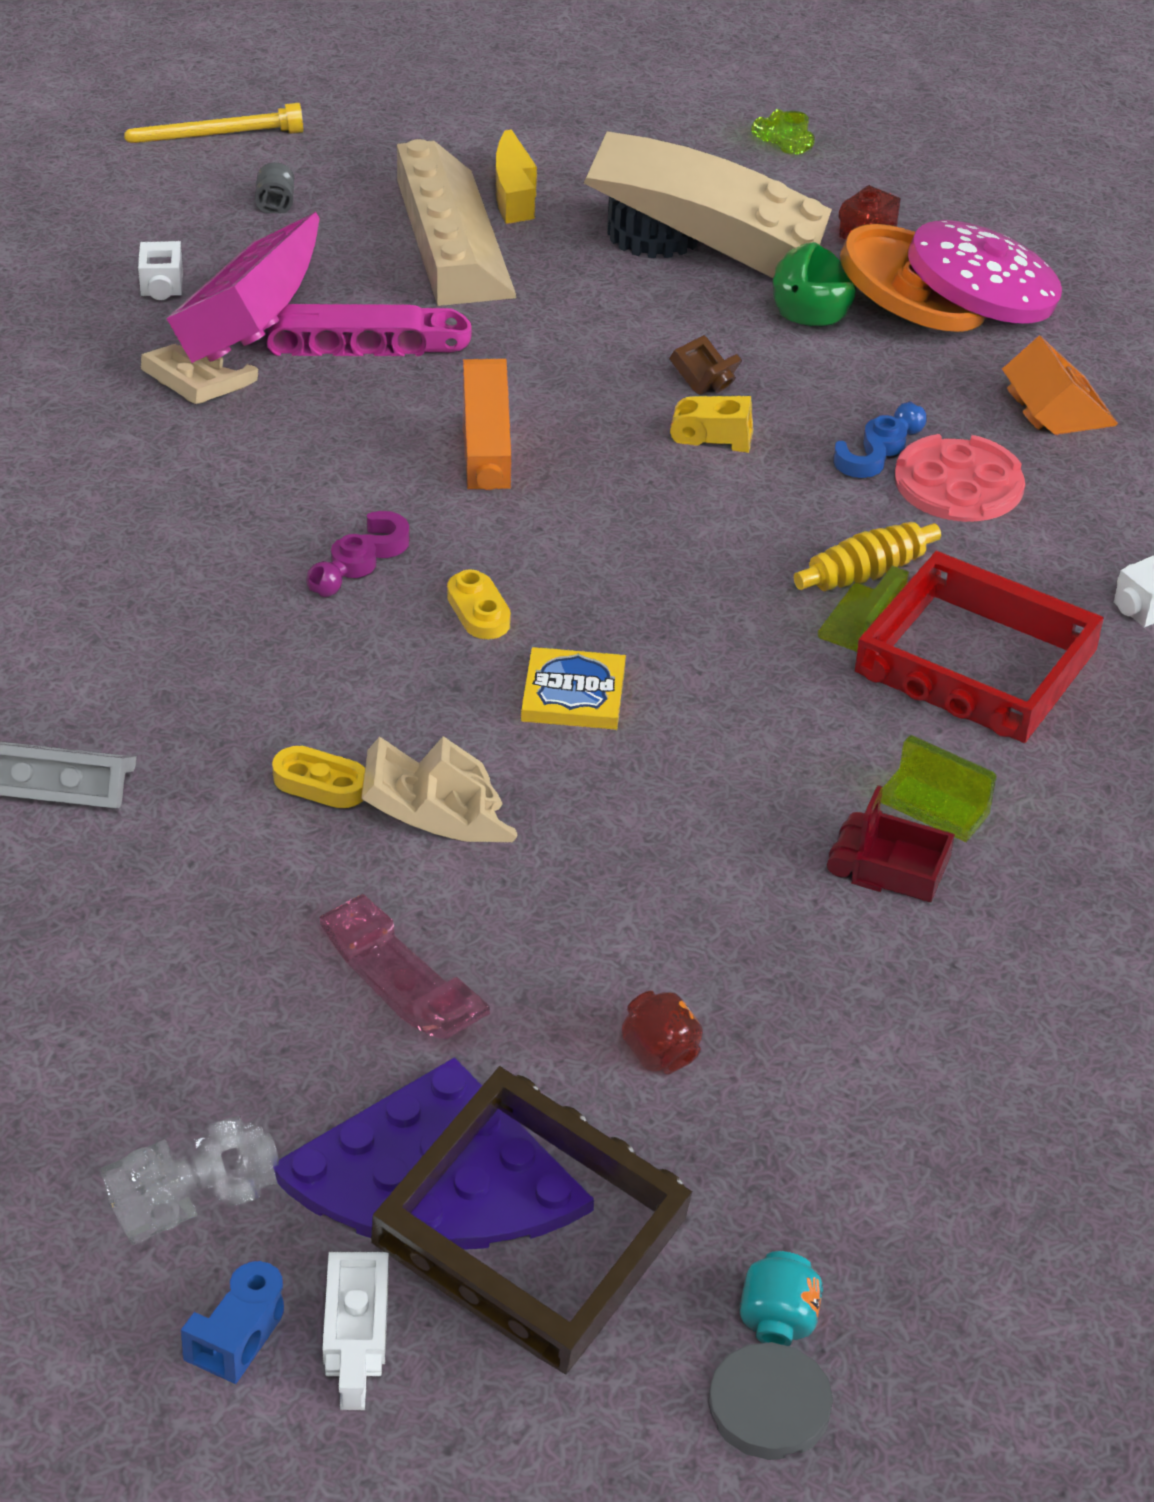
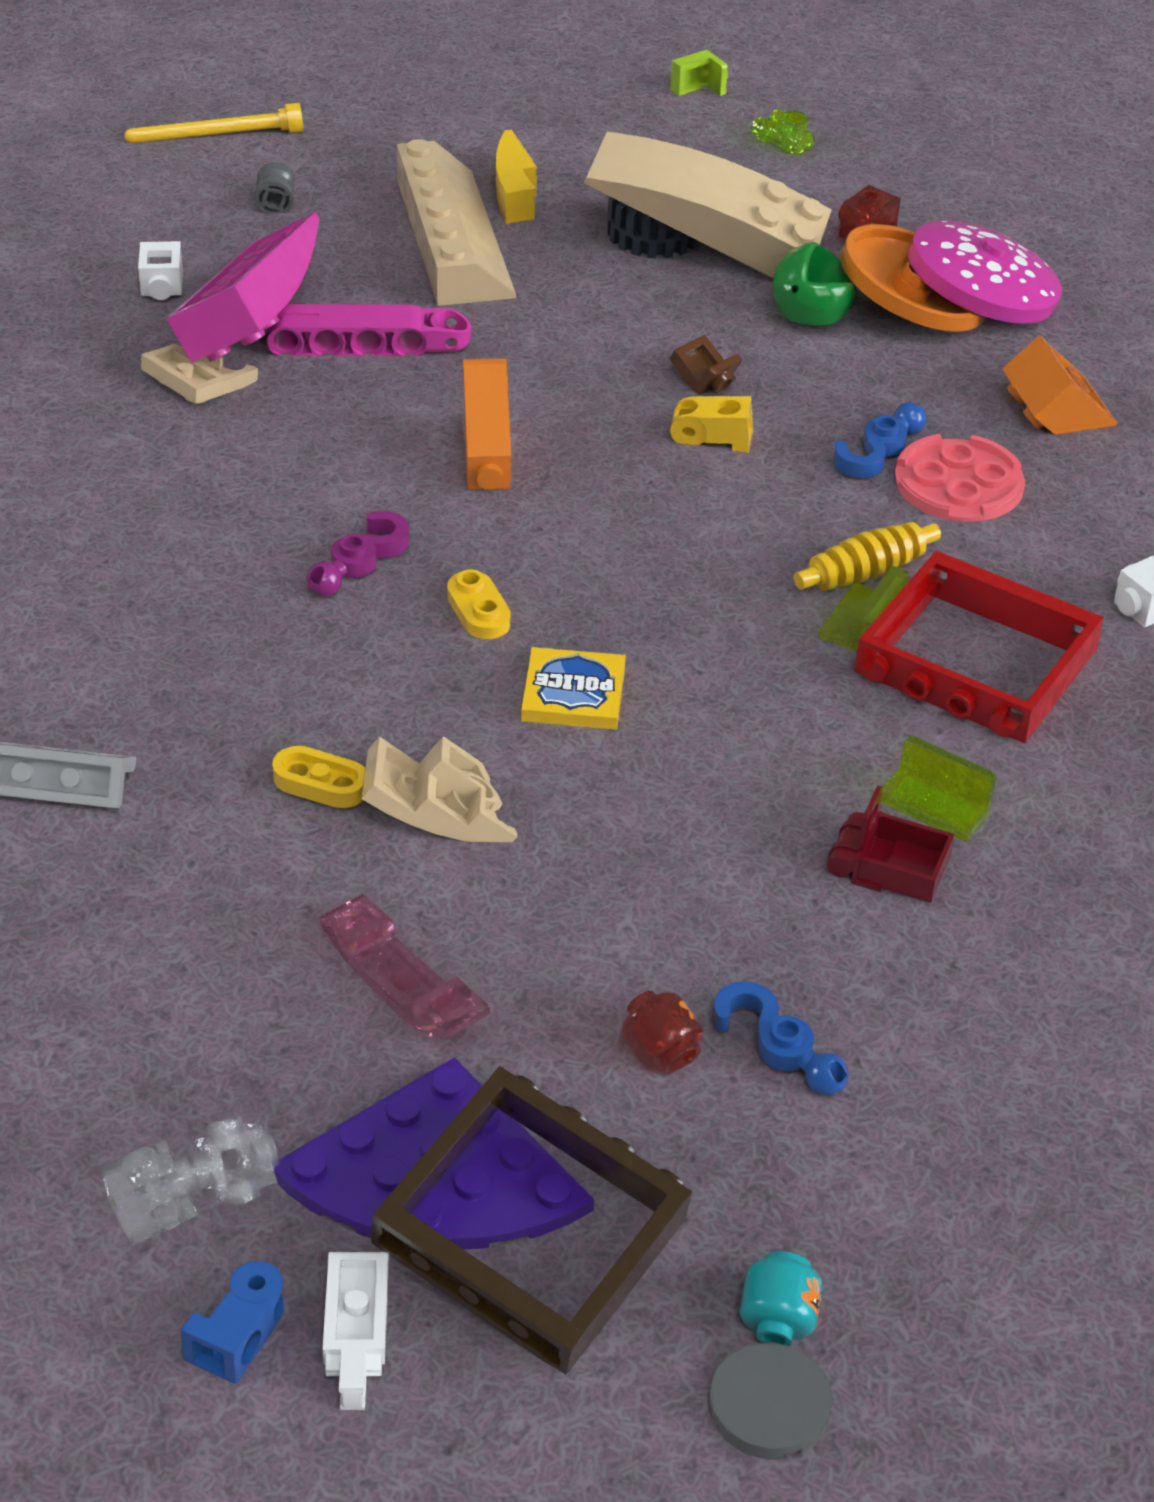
none -> lime bracket [670,49,728,96]
none -> blue piece [713,981,849,1096]

